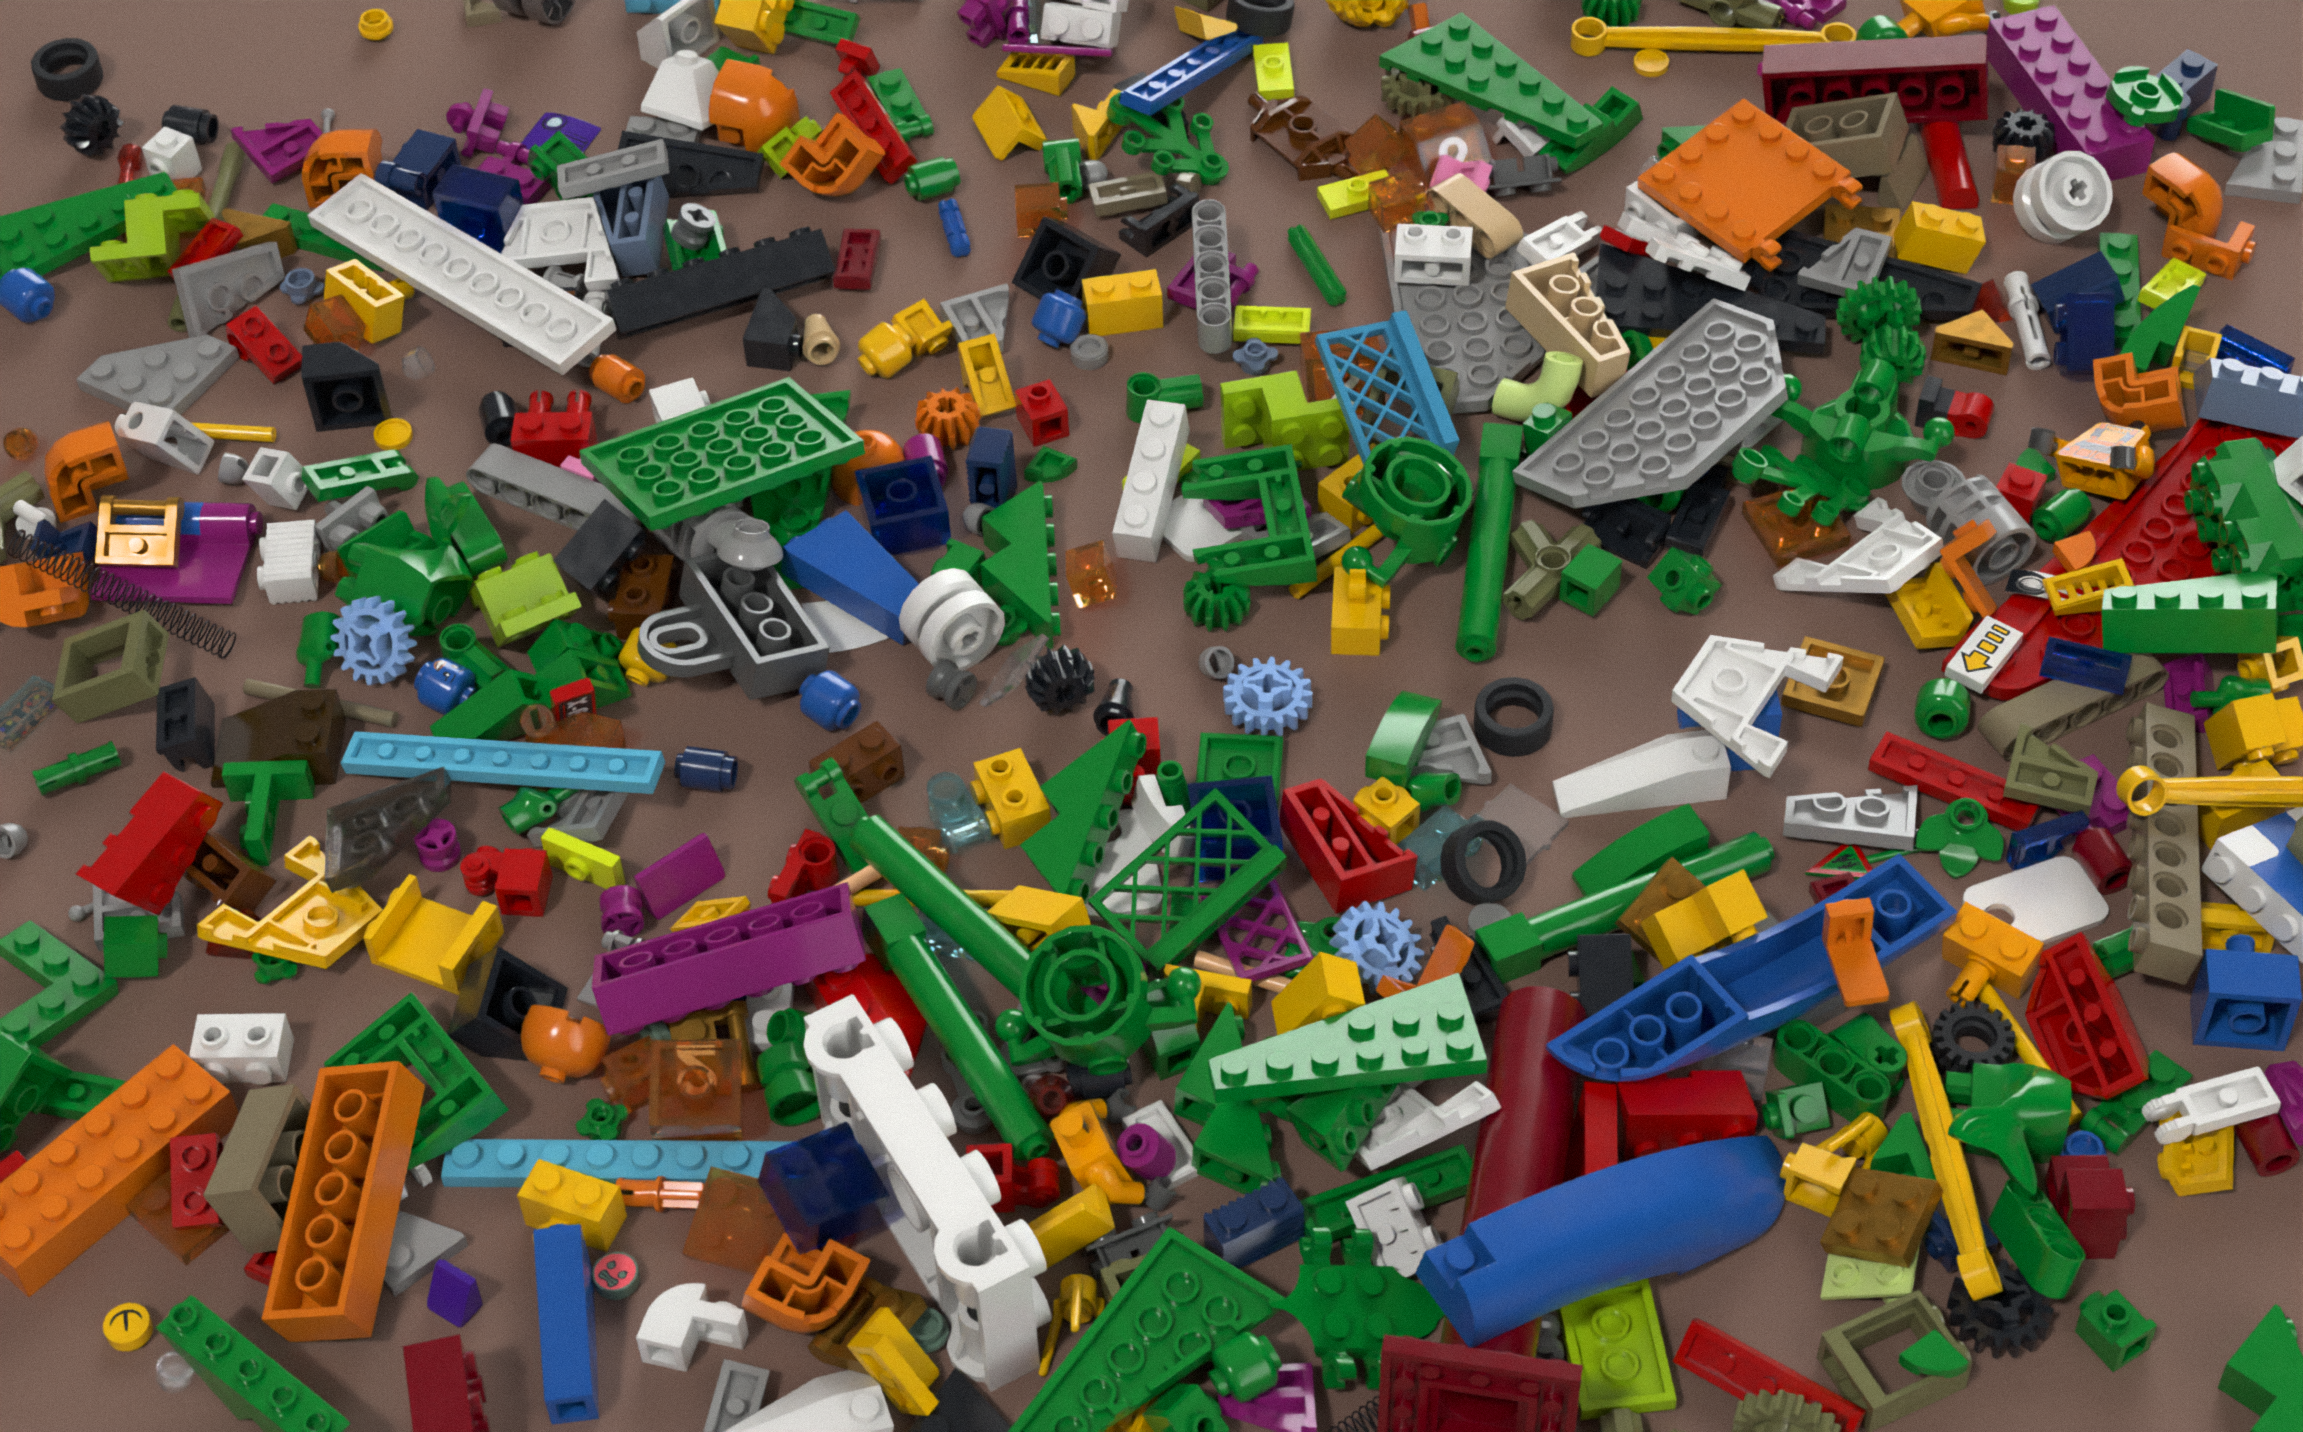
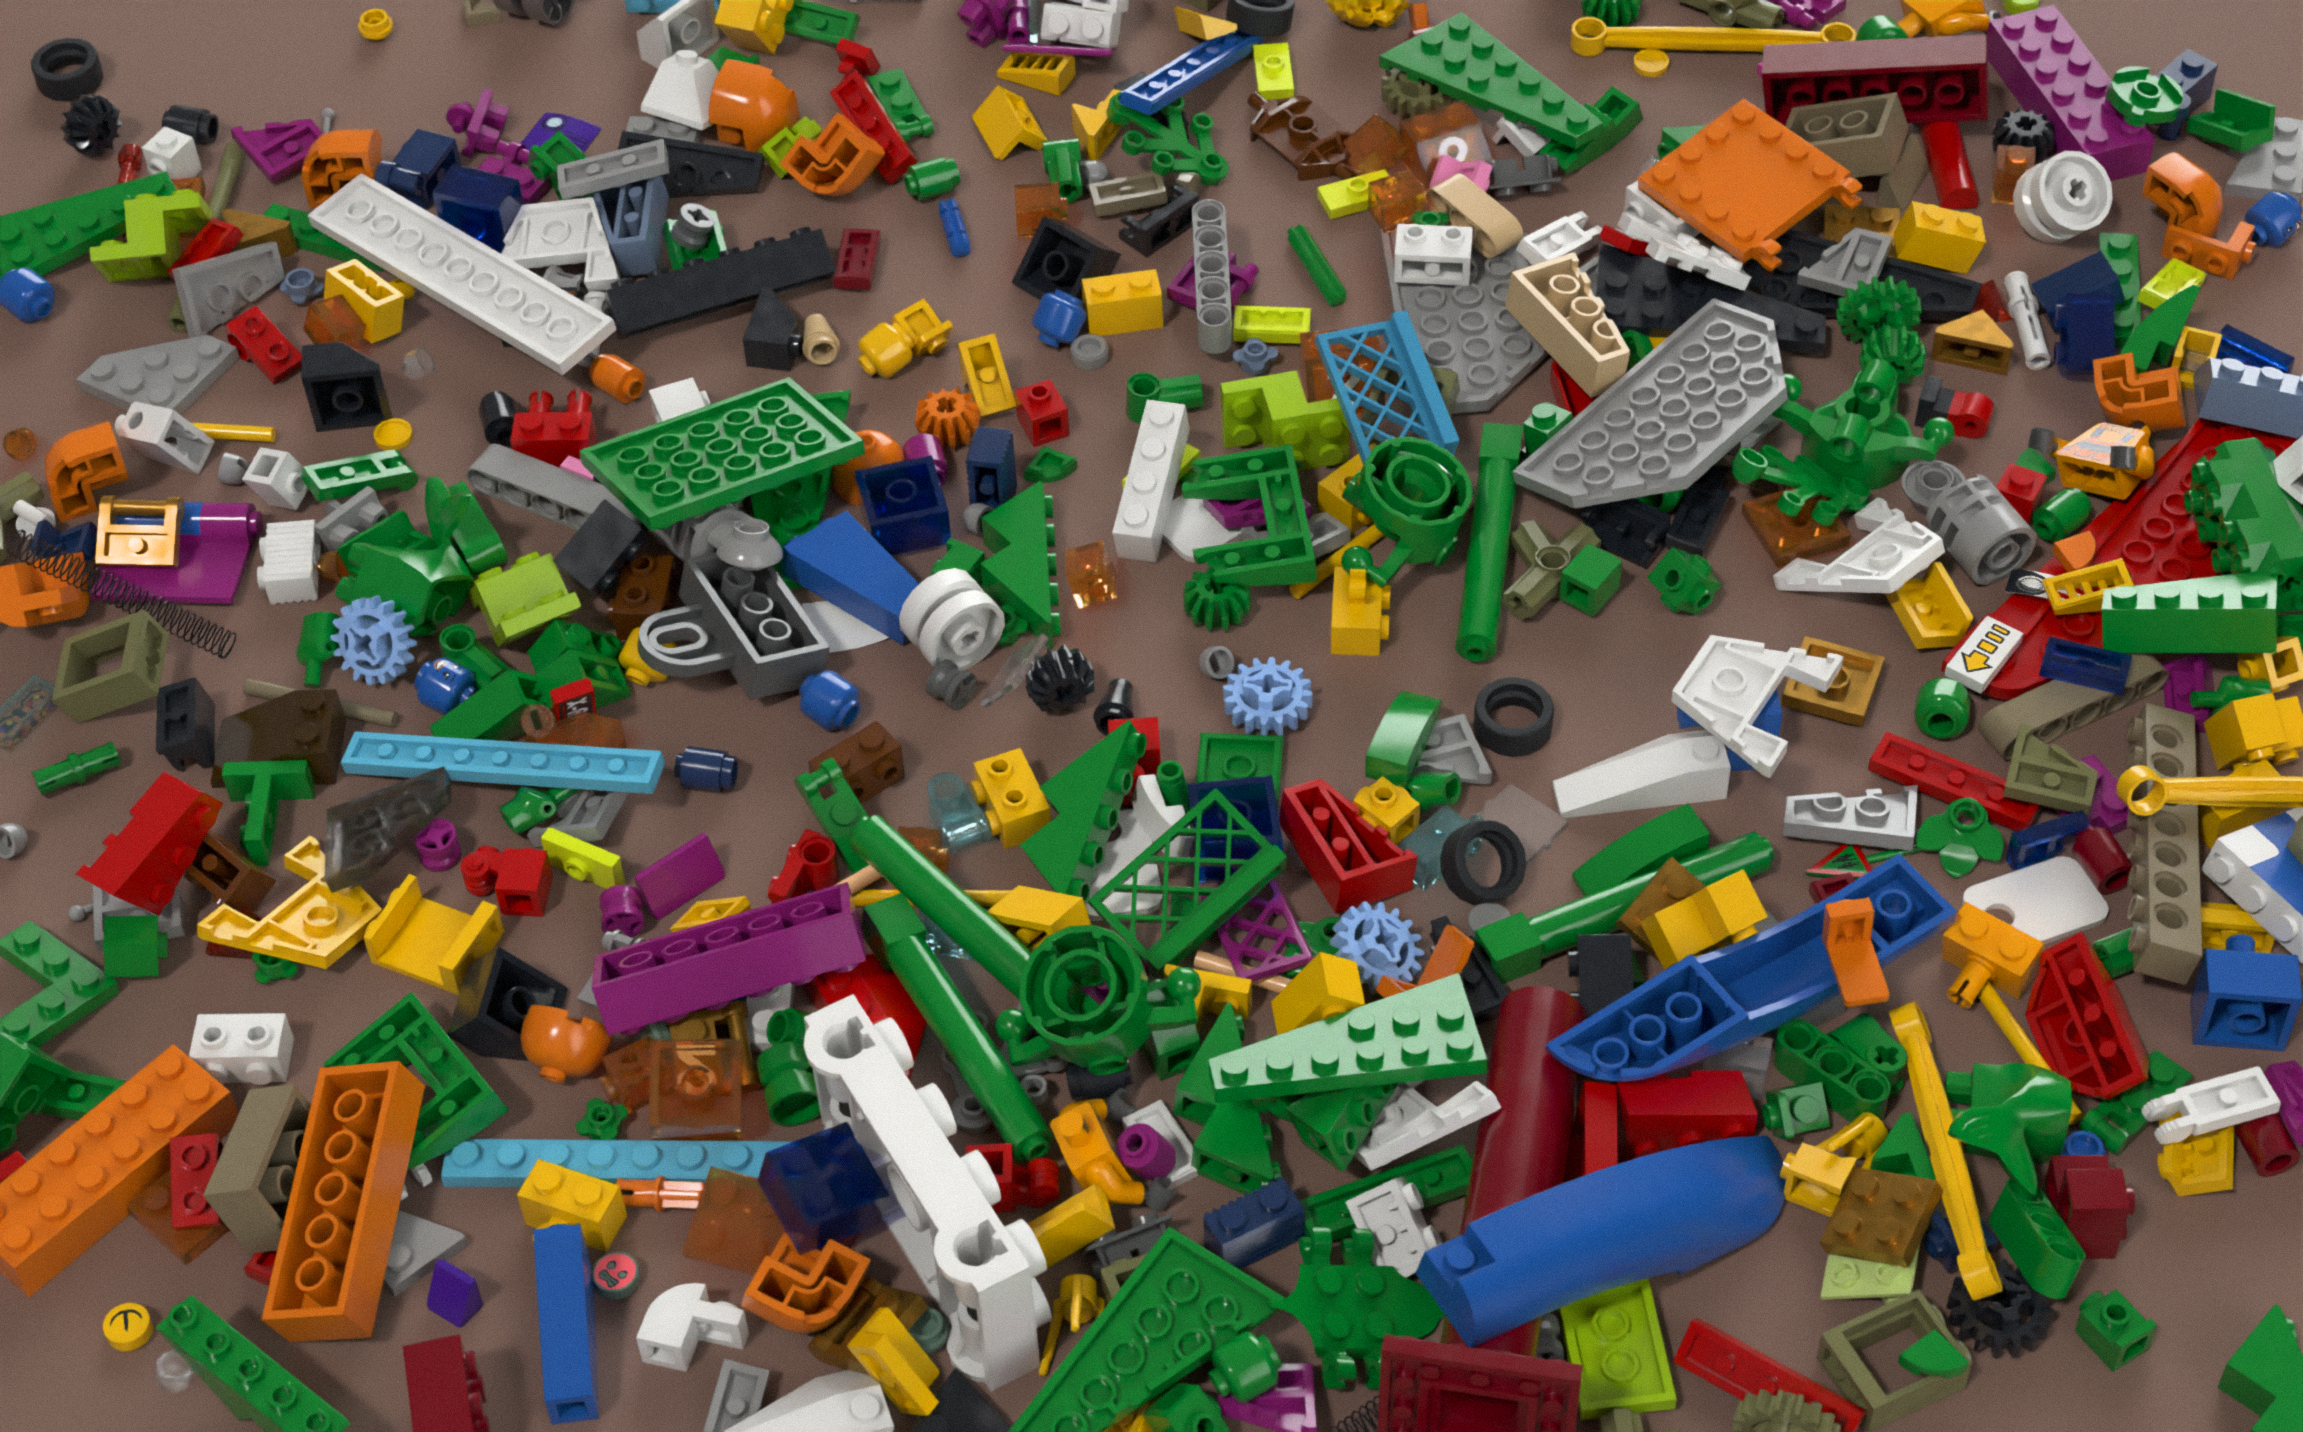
light grey wing [940,283,1009,352] -> none
clear red cone [1029,1075,1074,1120] -> none
yellowish green cylinder [1492,351,1583,422] -> none
black tyre [1930,1001,2015,1075] -> none
orange bracket [1939,518,1997,619] -> none
none -> blue head [2244,192,2302,248]

